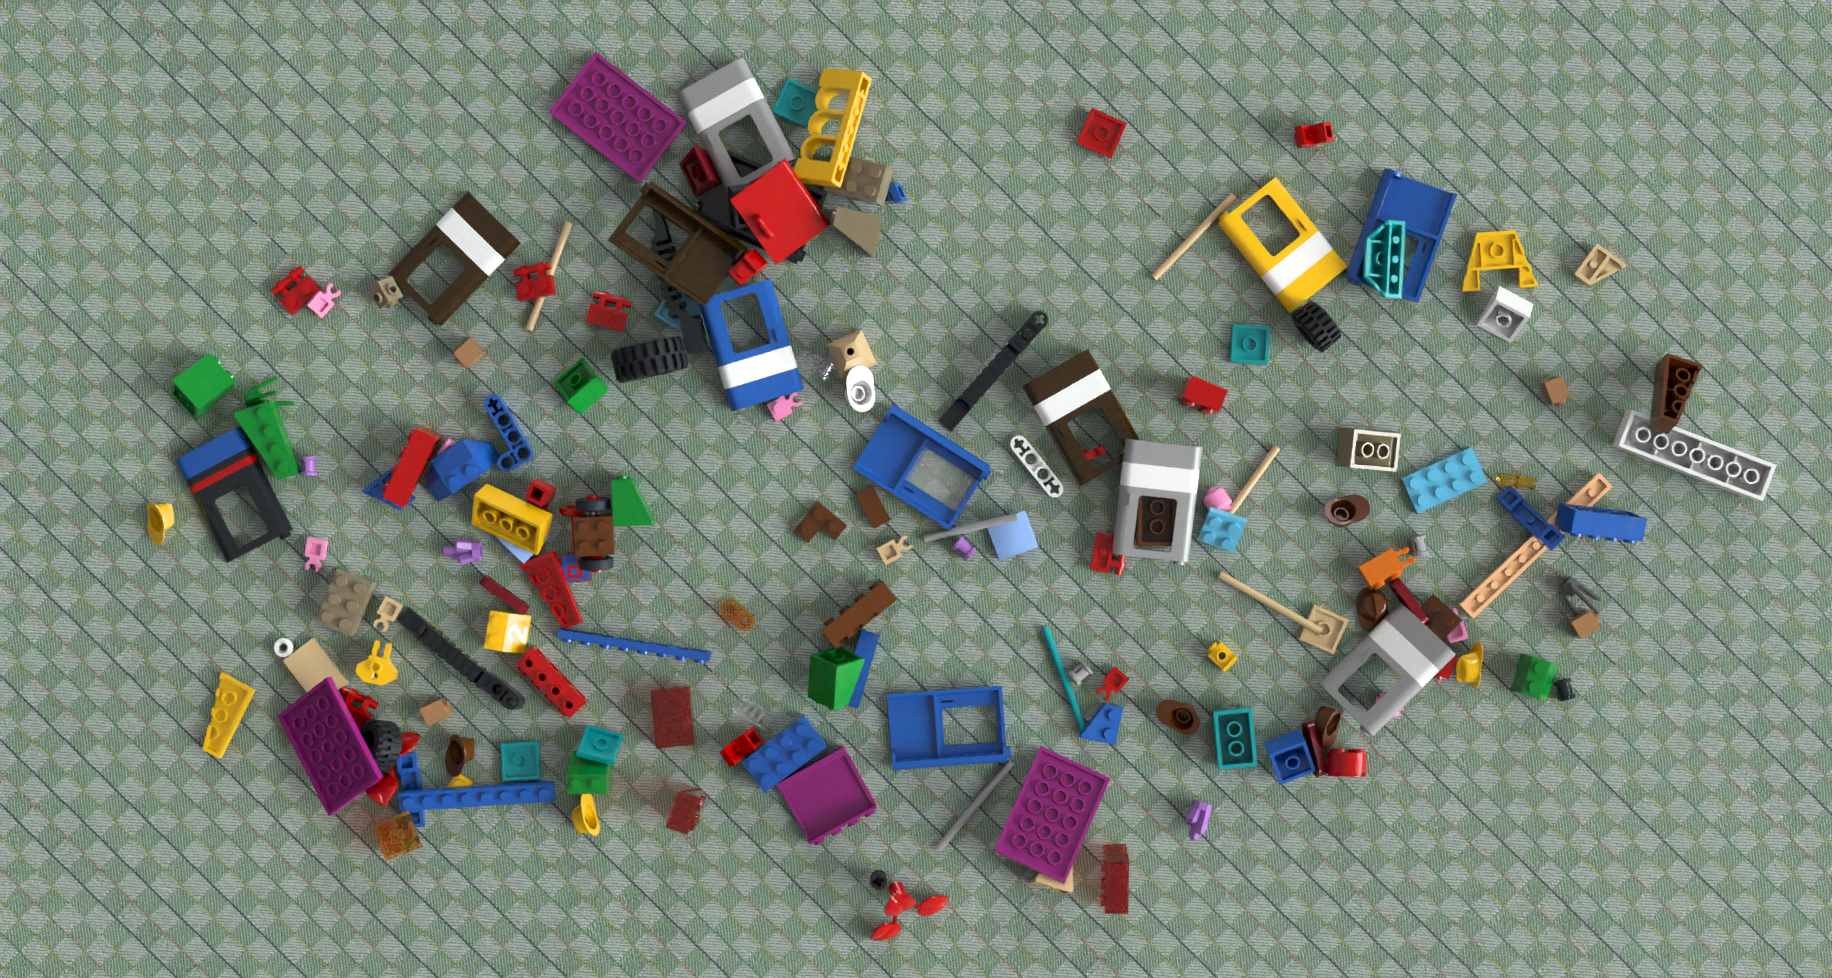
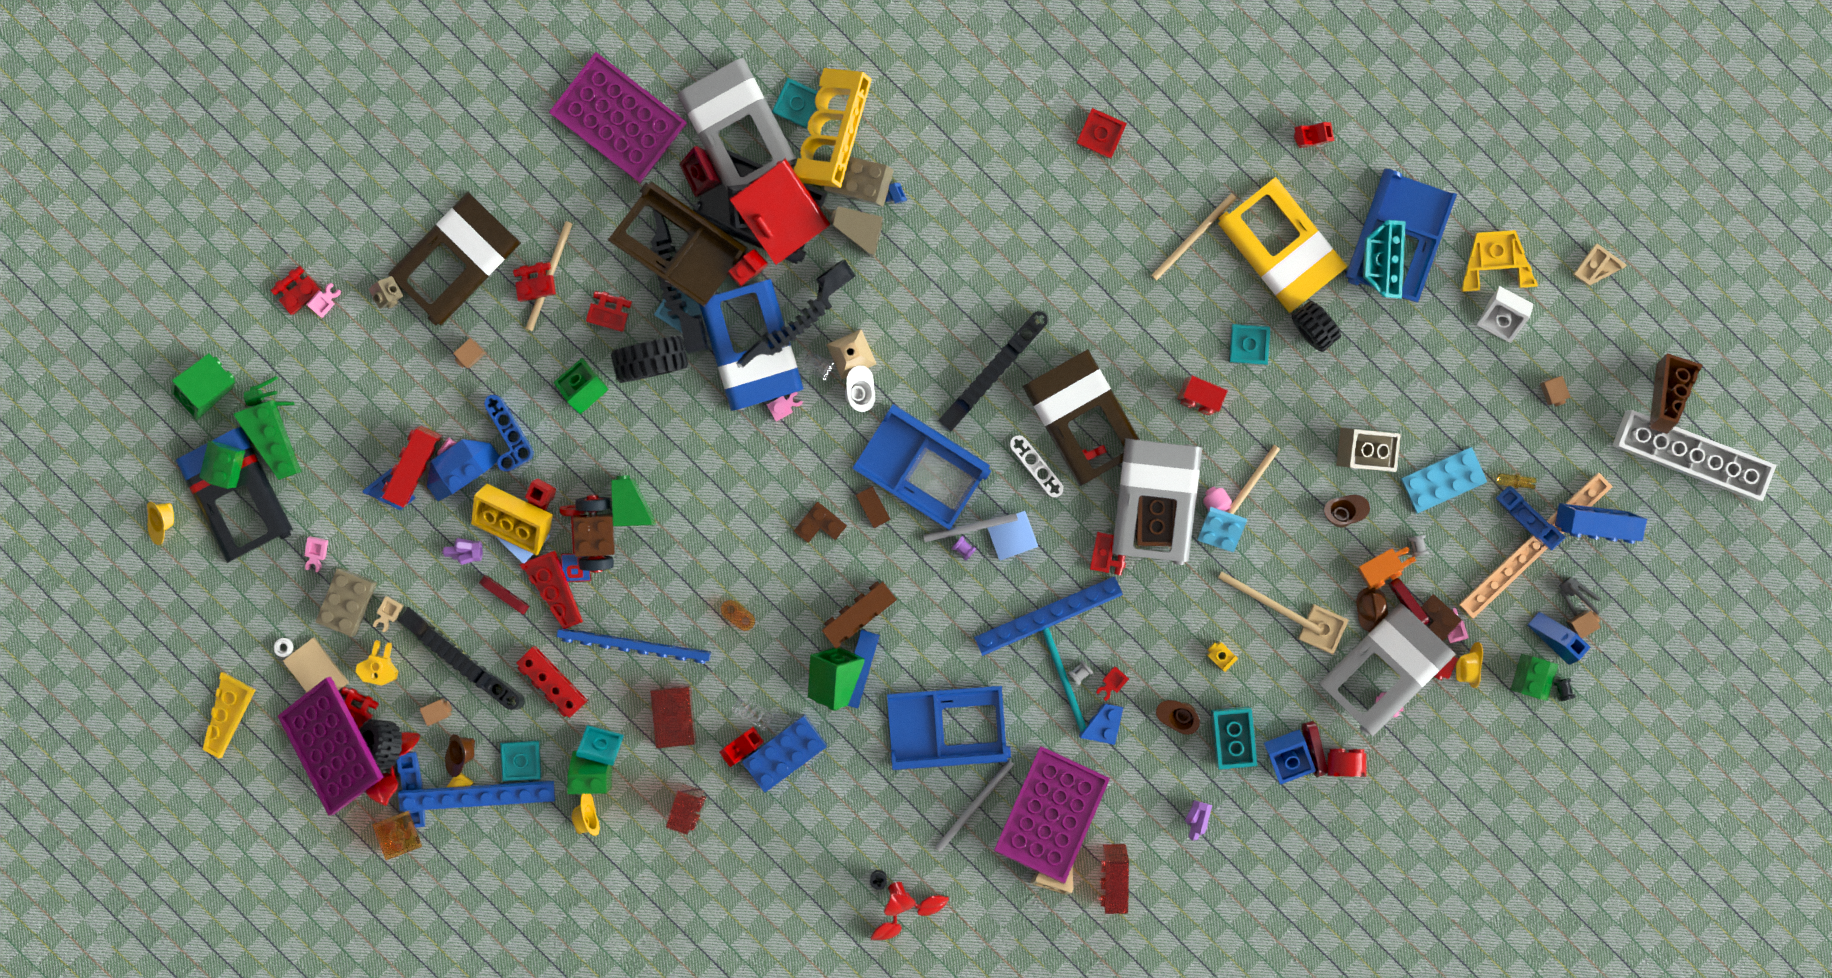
medium lavender bush [299,456,317,476] -> none
yellow slope [484,609,532,654] -> none
magenta panel [776,746,877,846] -> none
tan plate [876,536,913,565] -> none
reddish brown piece [1315,706,1343,749] -> none
none -> green slope [199,440,246,489]
none -> black piece [736,259,855,368]
none -> blue plate [974,576,1123,656]
none -> blue slope [1527,612,1590,665]

